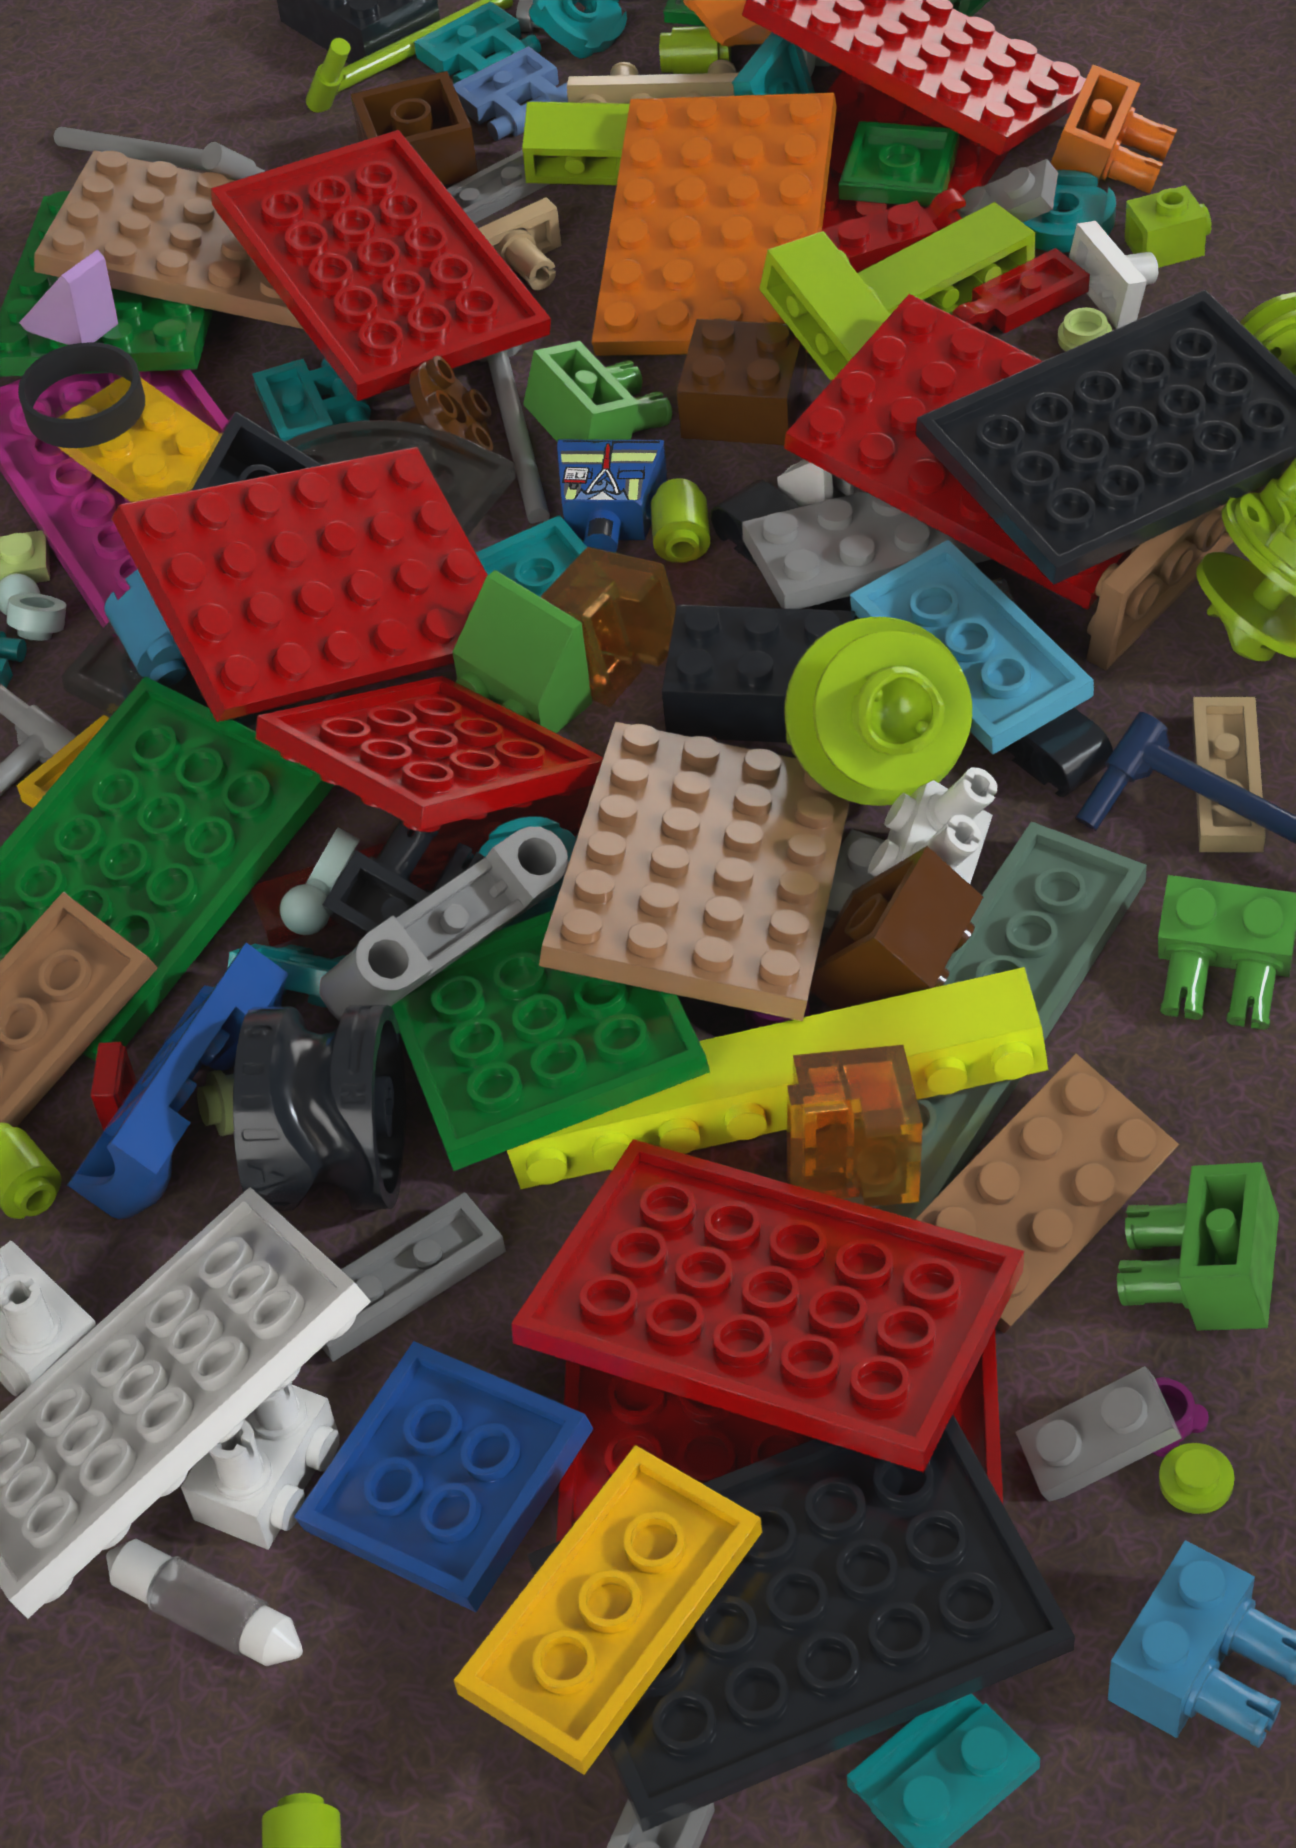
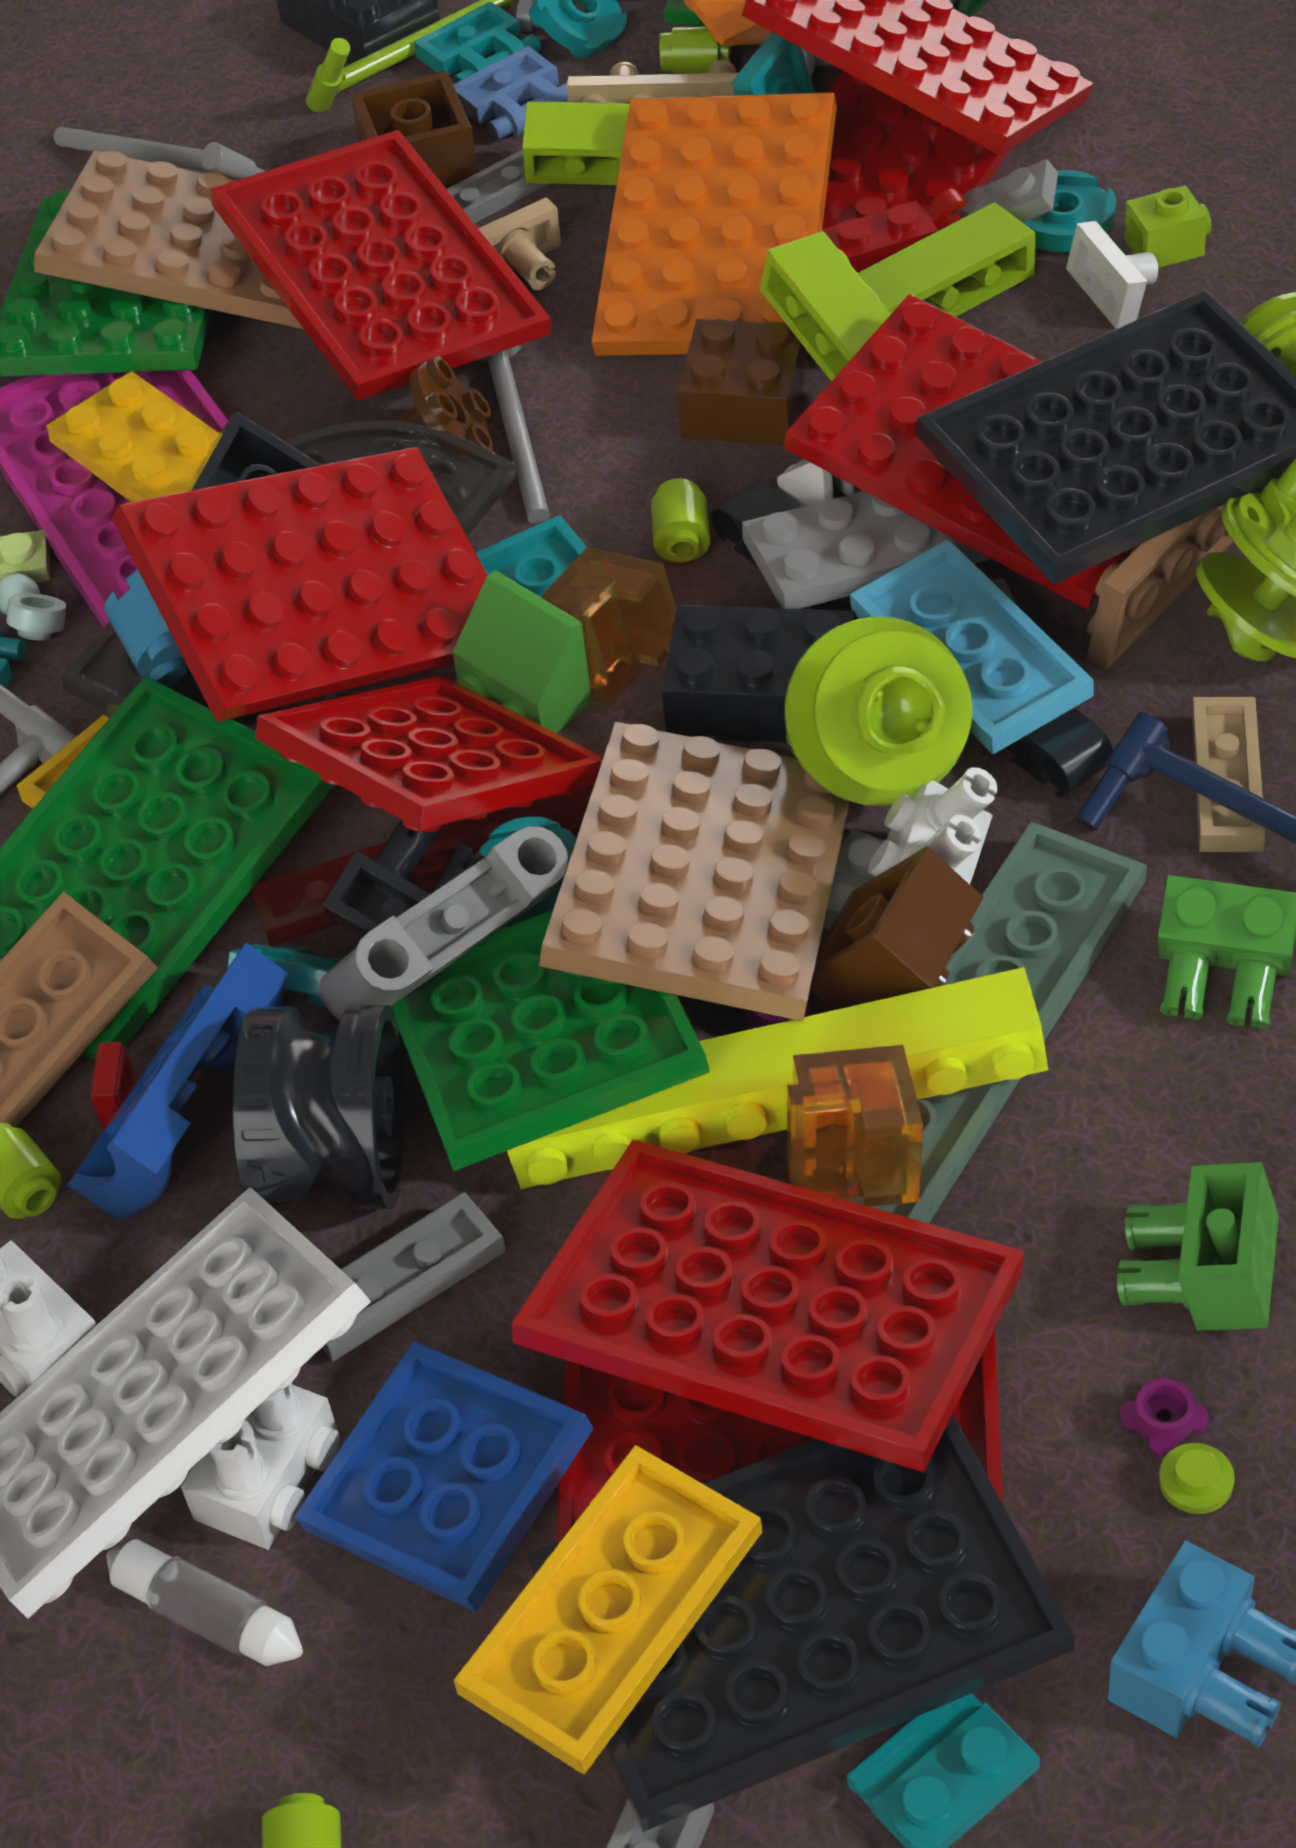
black tyre [18,342,145,448] -> none
lavender slope [19,249,118,345] -> none
yellowish green plate [197,1070,234,1136] -> none
teal plate [252,358,372,451] -> none
light aqua plate [280,827,360,935] -> none
bright green brick [523,341,672,442] -> none
blue torso [557,440,668,559] -> none
green tile [838,121,960,207] -> none
medium nougat plate [915,1054,1179,1334] -> none
red plate [952,248,1090,333] -> none
light grey plate [1016,1366,1182,1502] -> none
orange brick [1051,65,1177,194] -> none
yellowish green plate [1057,307,1112,351] -> none

